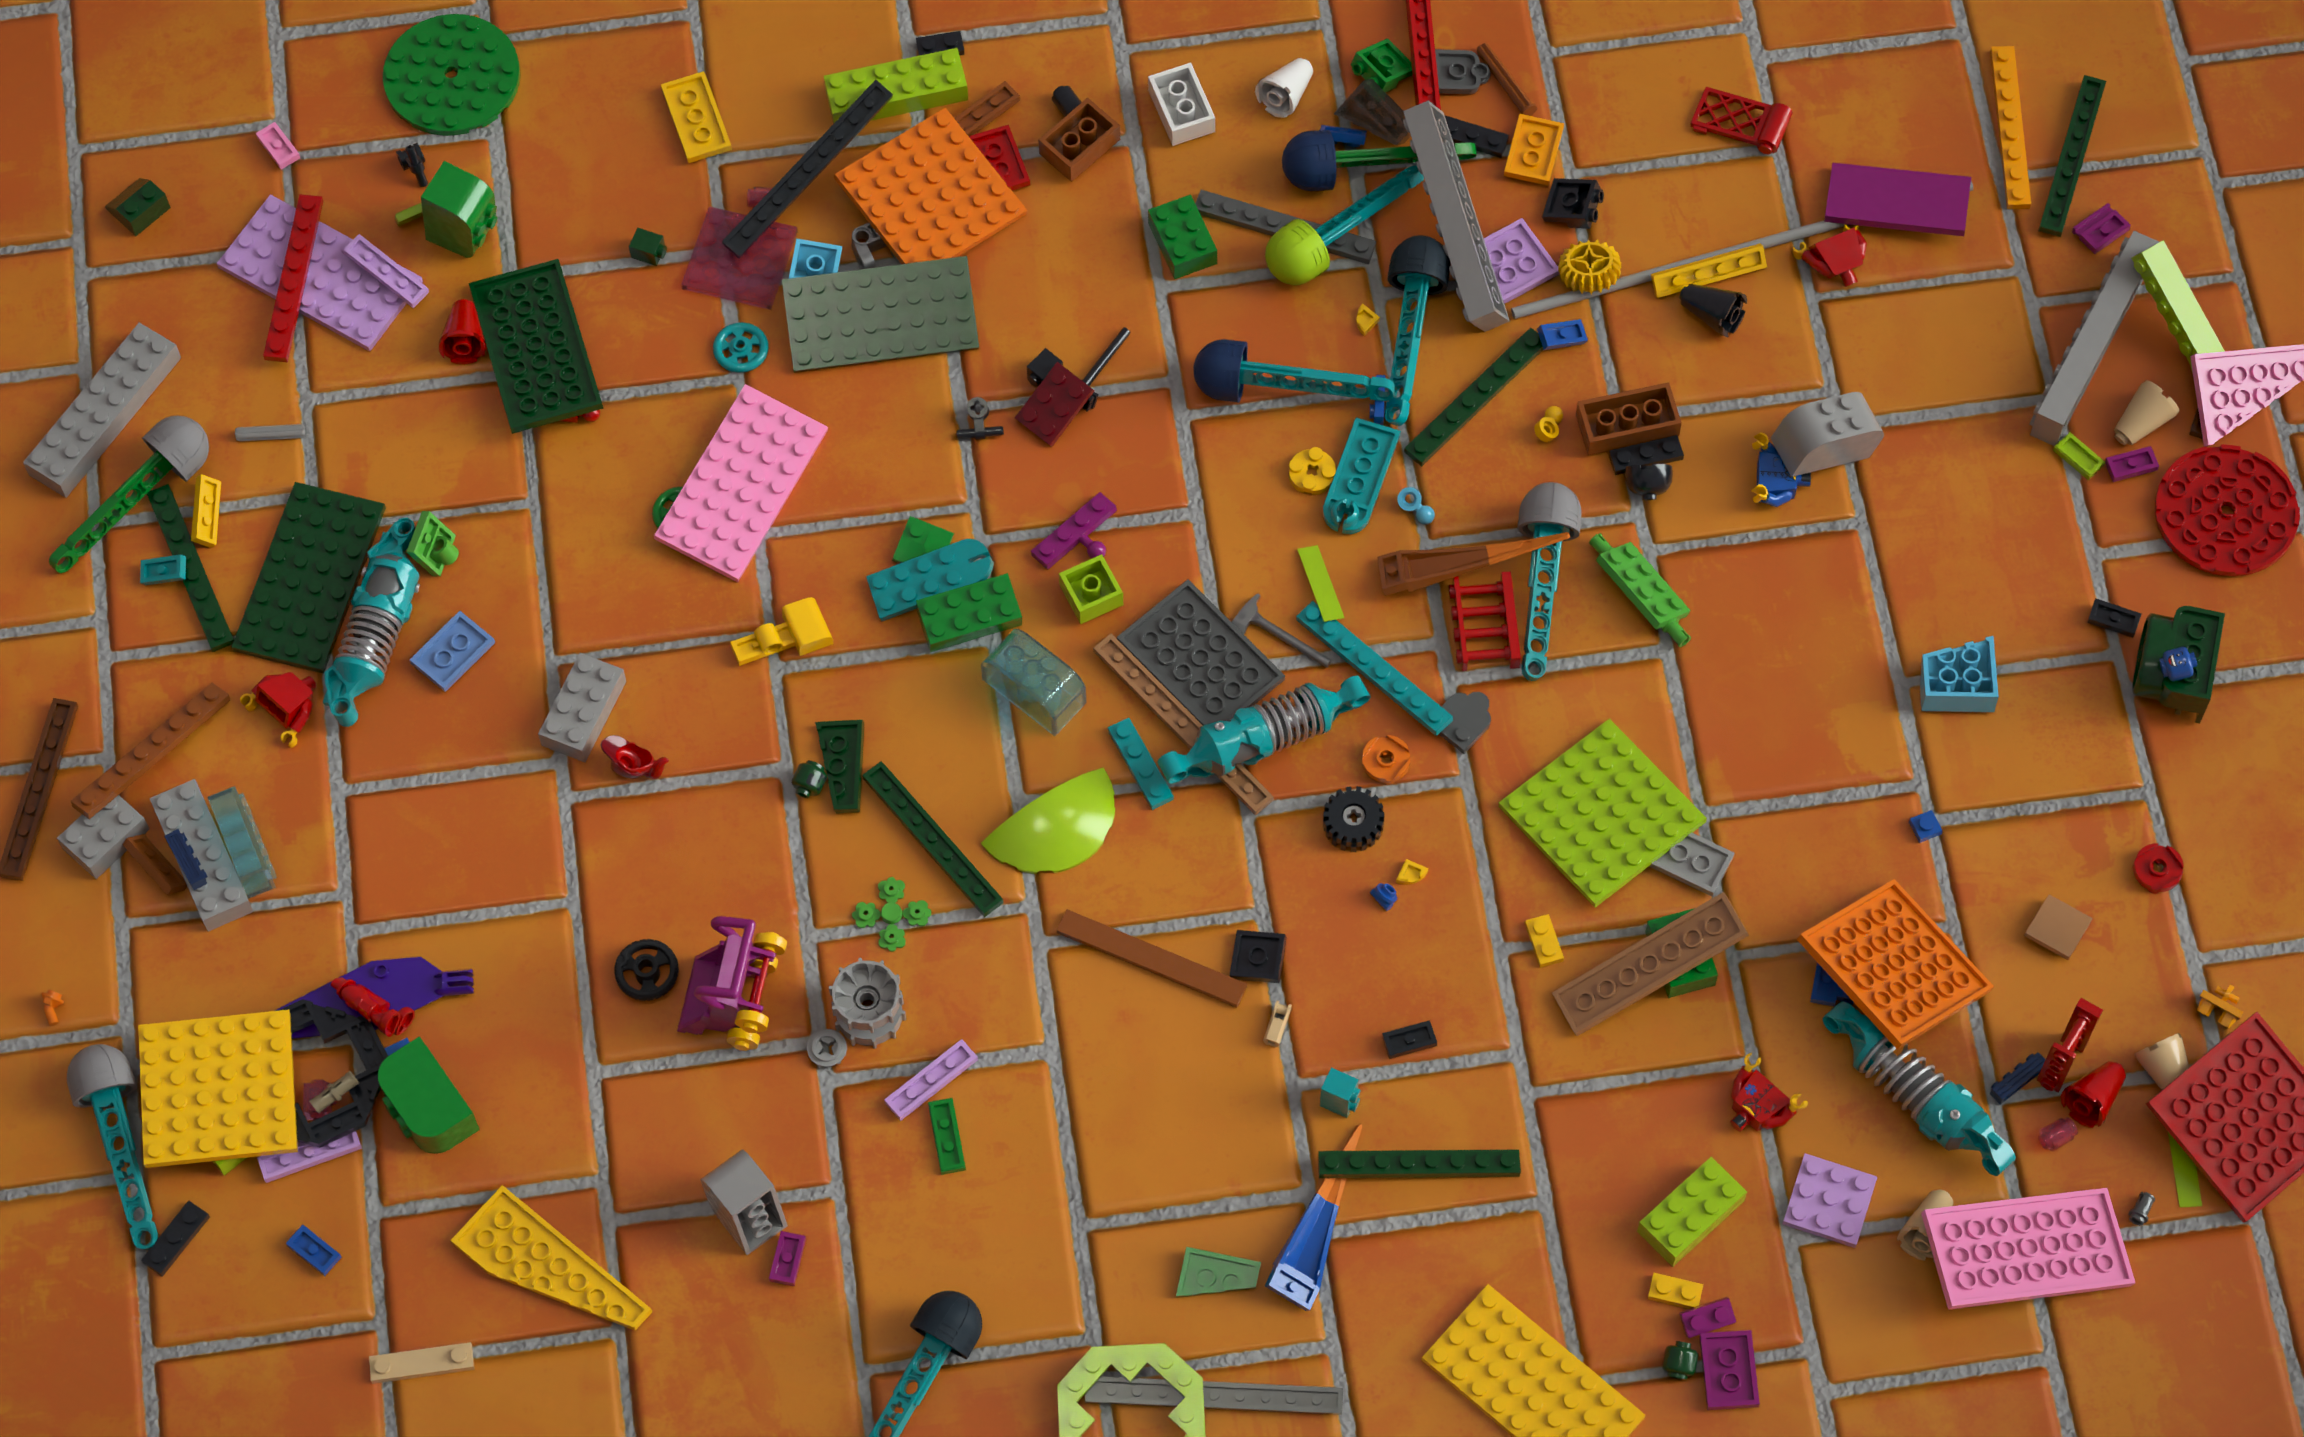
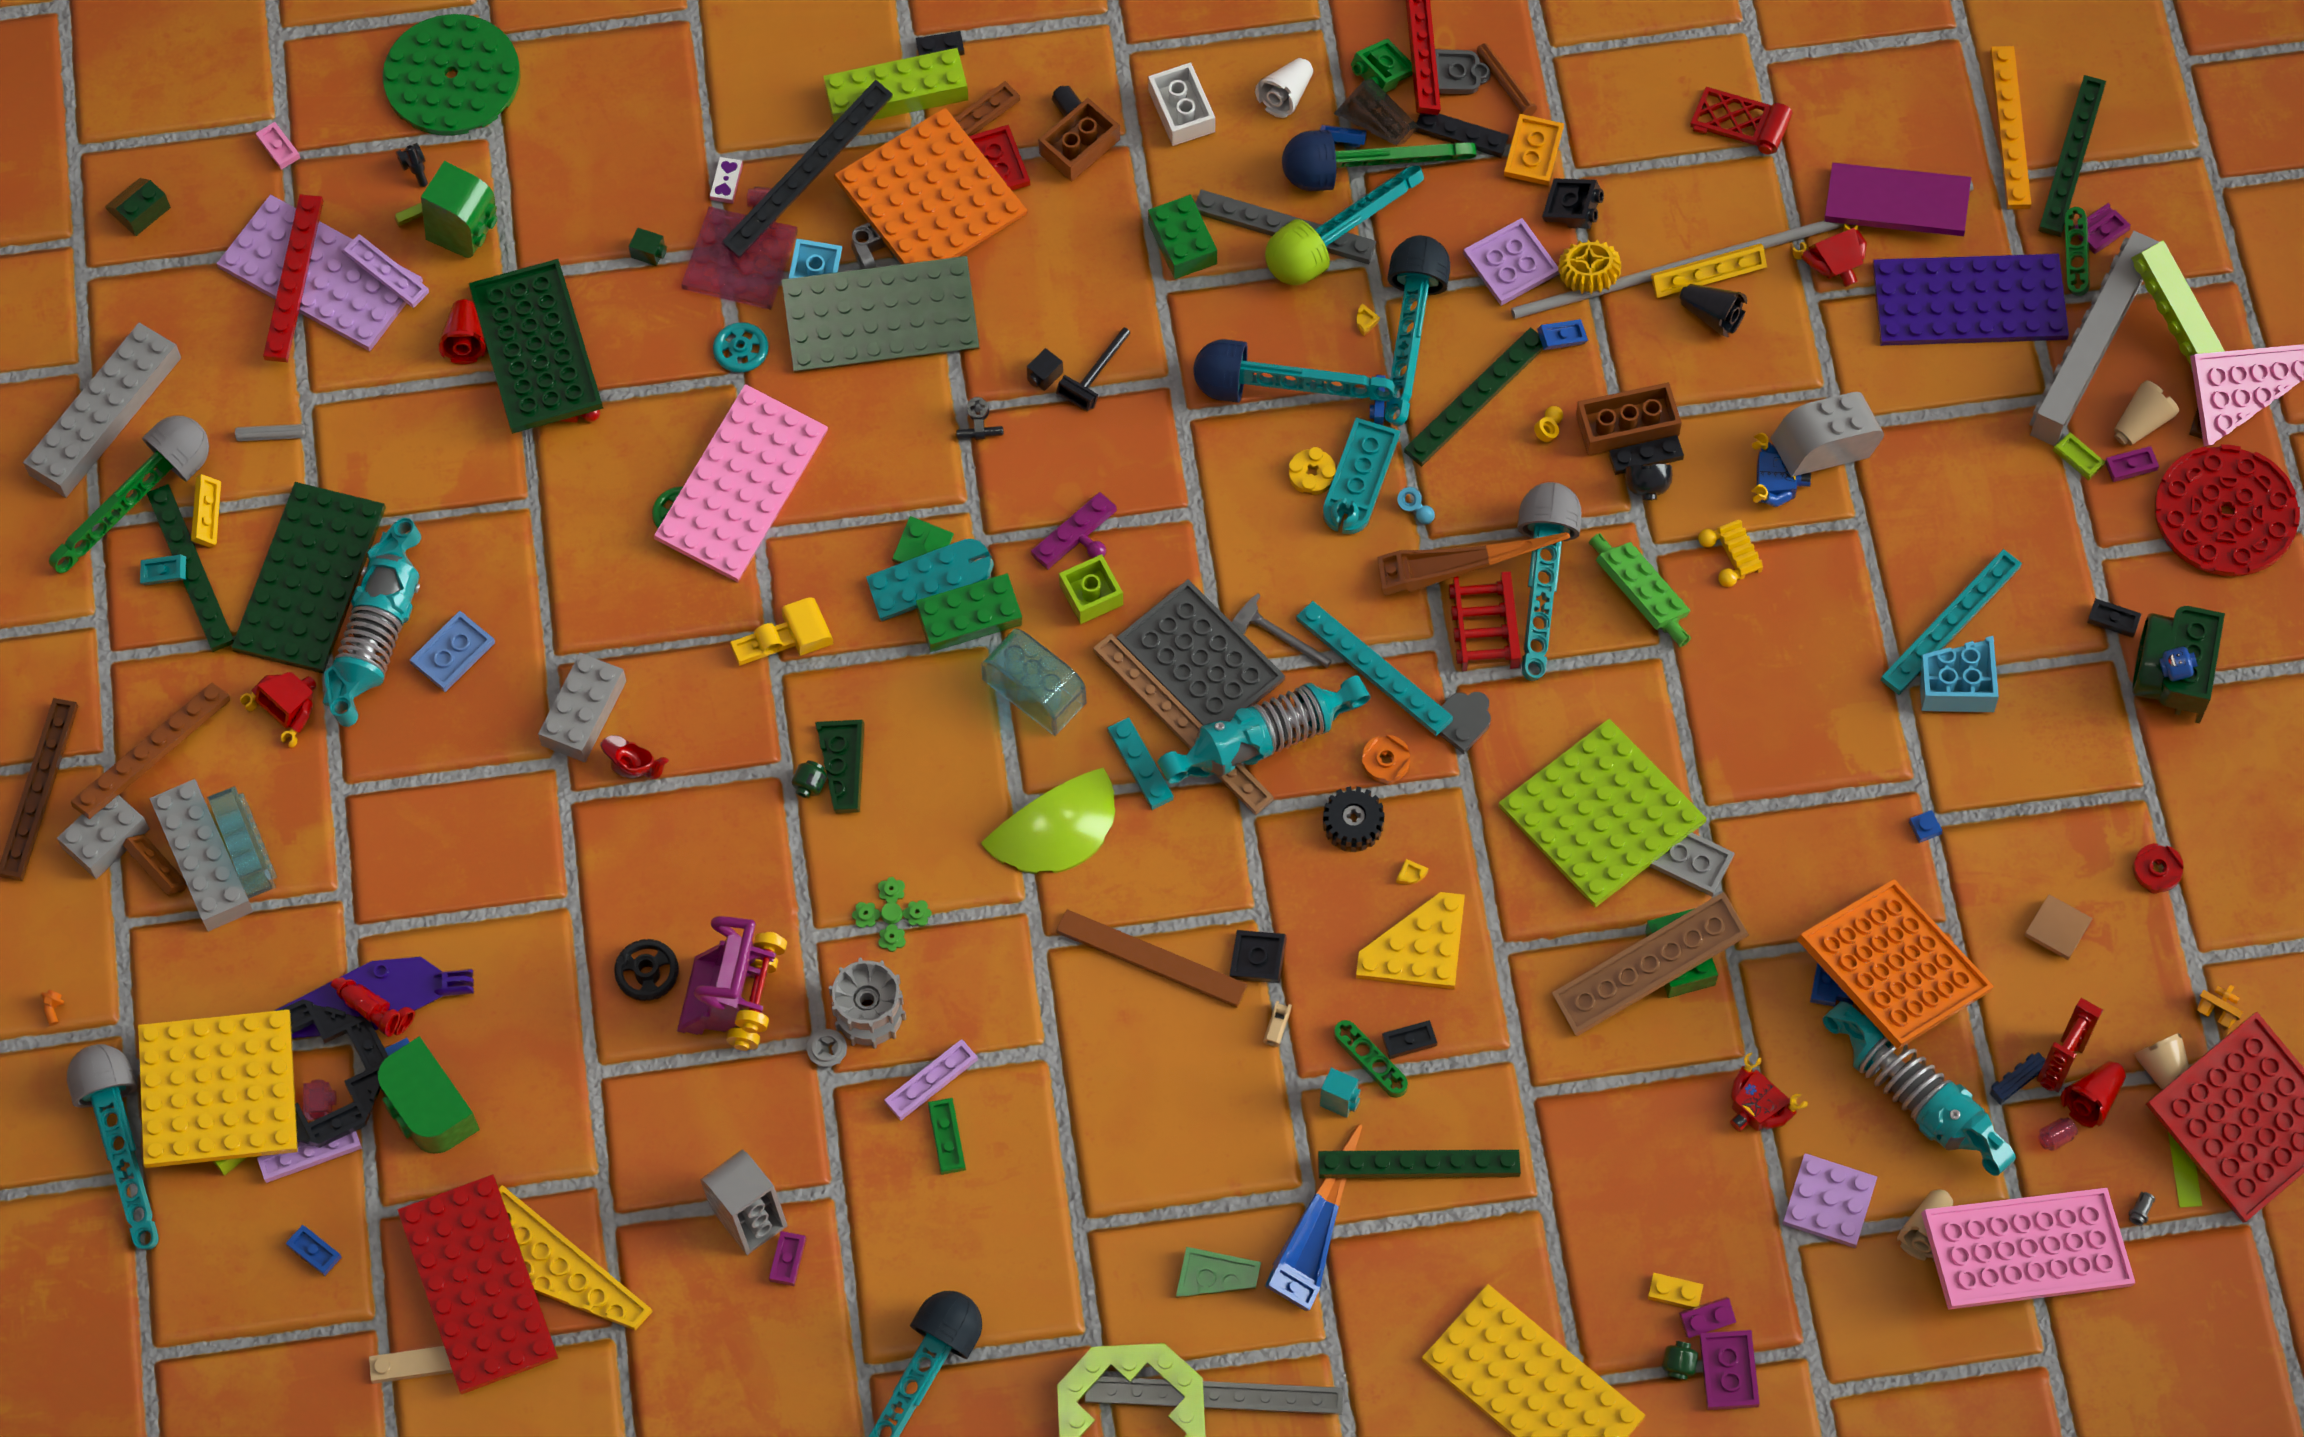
black plate [141,1201,210,1277] -> none
dark blue piece [165,829,208,890] -> none
dark tan pin [309,1071,359,1113] -> none
bright green plate [406,511,459,577] -> none
yellow plate [661,71,732,163] -> none
dark green plate [862,761,1004,918] -> none
dark red plate [1015,362,1095,446] -> none
lime sticker [1297,545,1345,622] -> none
blue plate [1370,883,1397,911] -> none
light grey brick [1403,100,1510,332] -> none
yellow plate [1525,914,1564,968] -> none
lime brick [1637,1157,1747,1267] -> none
none -> red plate [397,1174,559,1395]
none -> tile [710,157,743,204]
none -> green beam [1334,1020,1408,1098]
none -> yellow plate [1356,892,1465,989]
none -> yellow gear [1698,520,1763,587]
none -> dark purple plate [1872,254,2069,346]
none -> teal plate [1880,549,2022,695]
none -> green beam [2065,207,2090,296]

